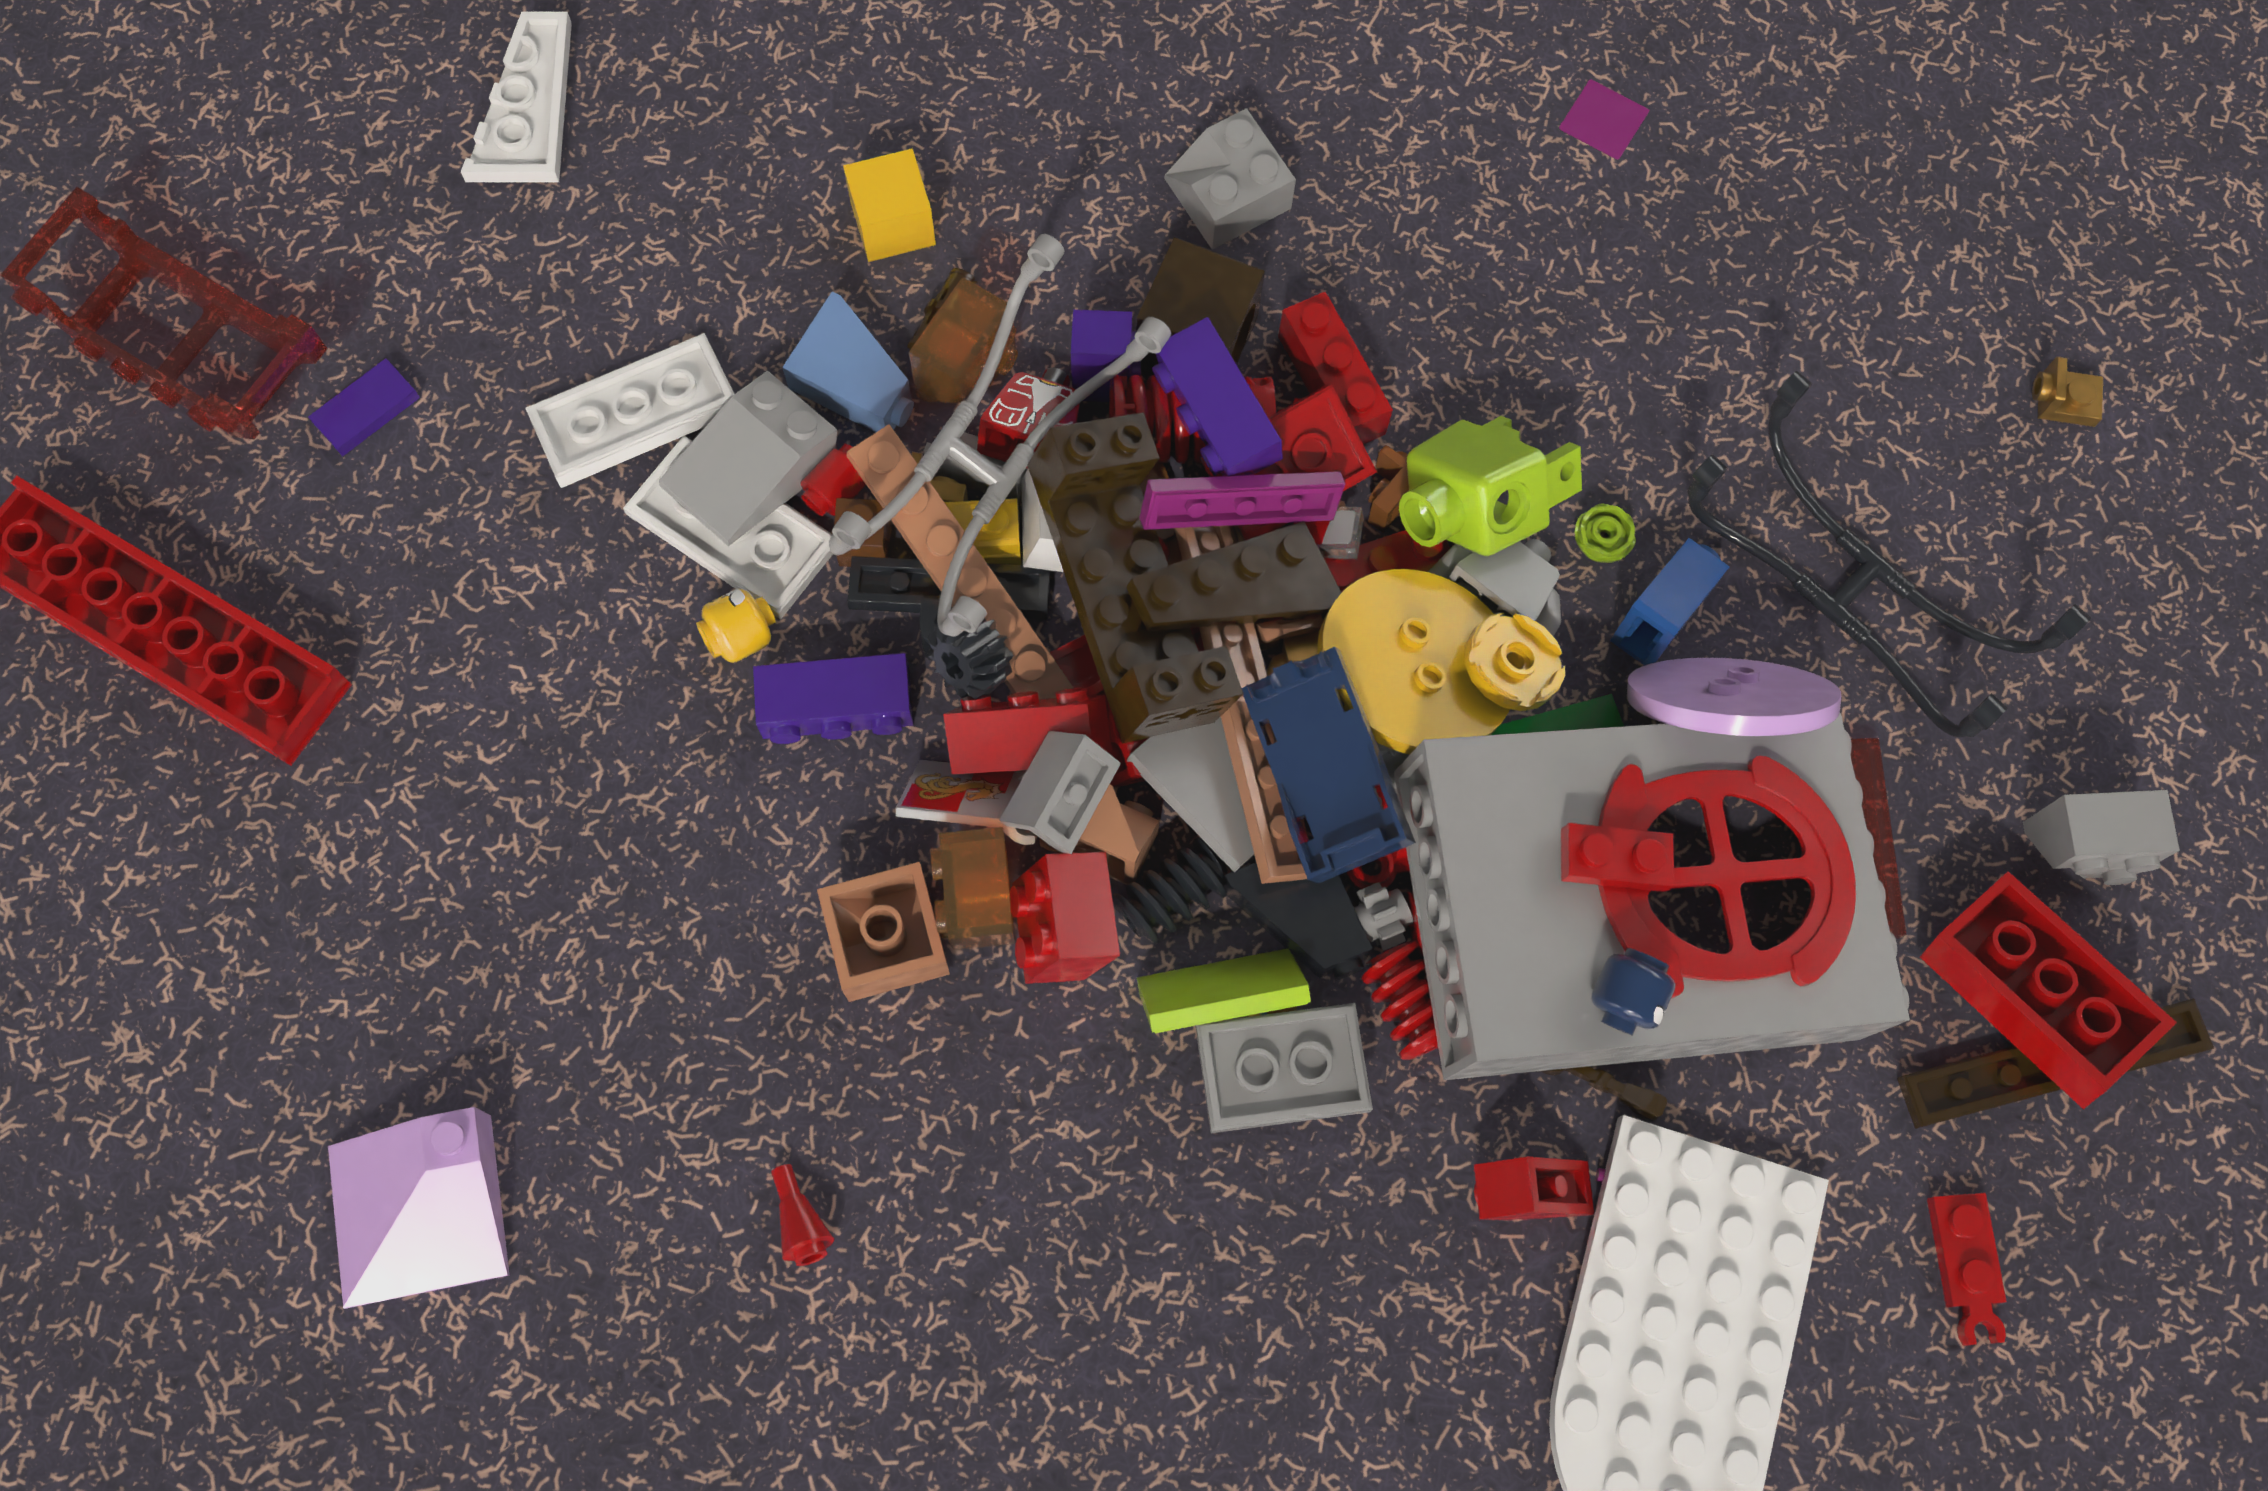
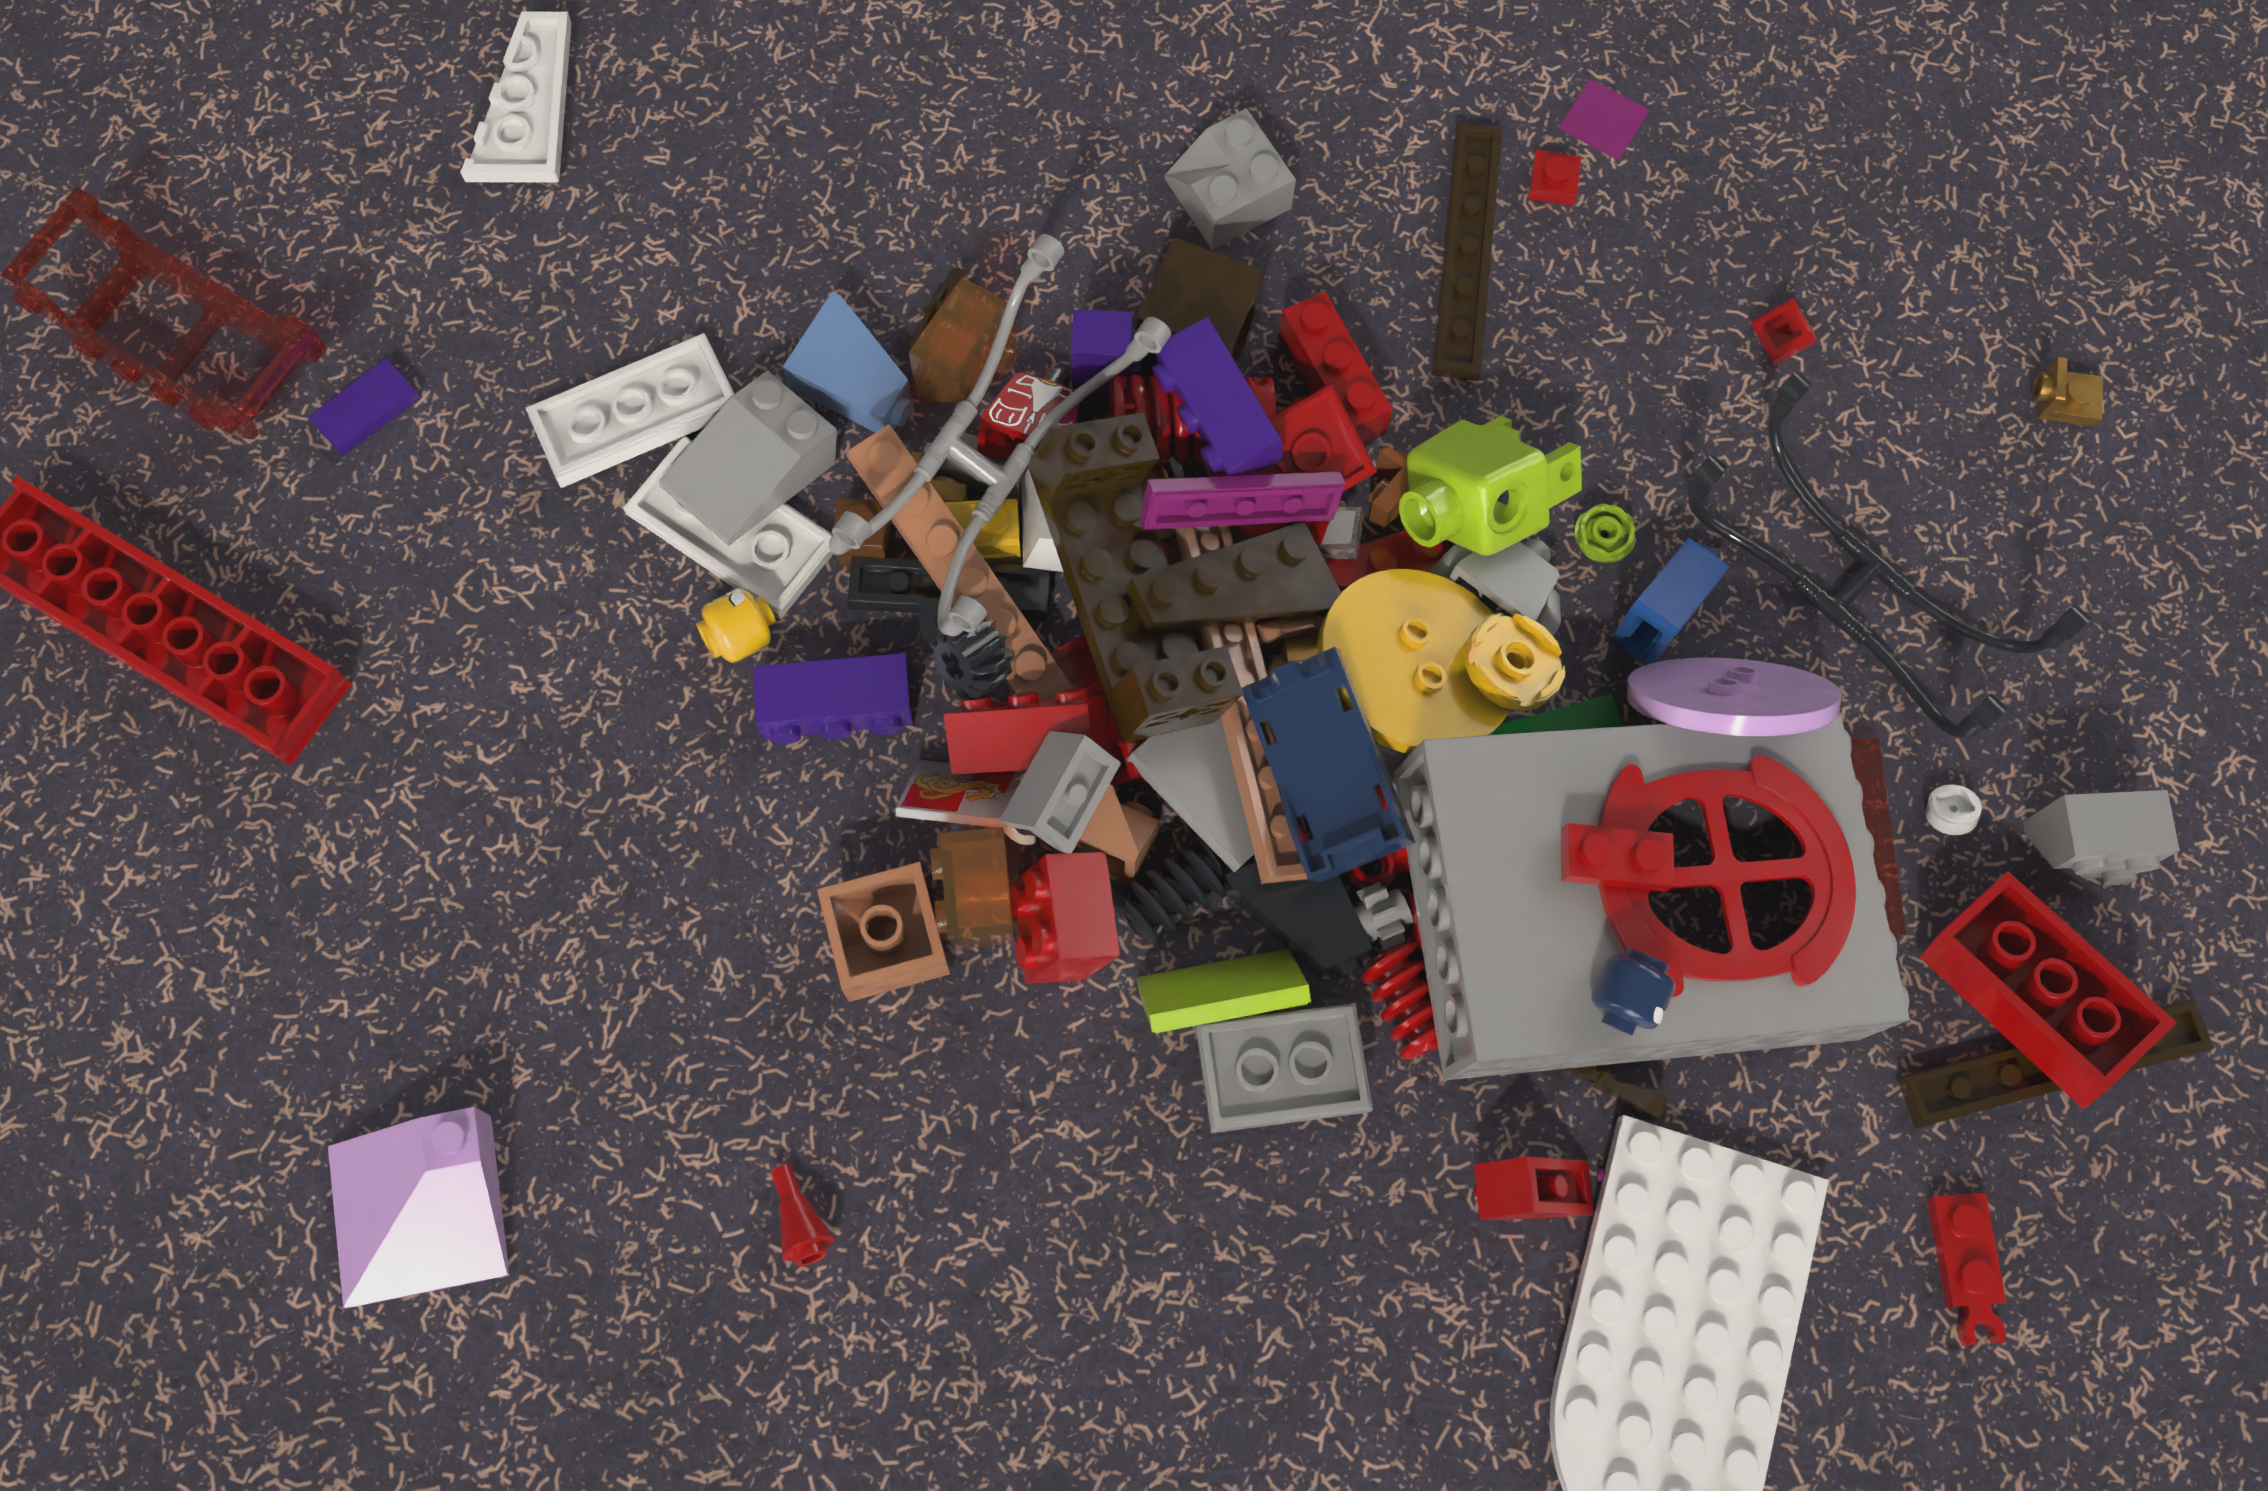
red brick [800,443,866,516] -> none
yellow head [843,148,936,262] -> none
none -> dark brown tile [1431,122,1503,381]
none -> red plate [1528,150,1582,206]
none -> red tile [1750,298,1818,365]
none -> white tile [1925,784,1982,835]

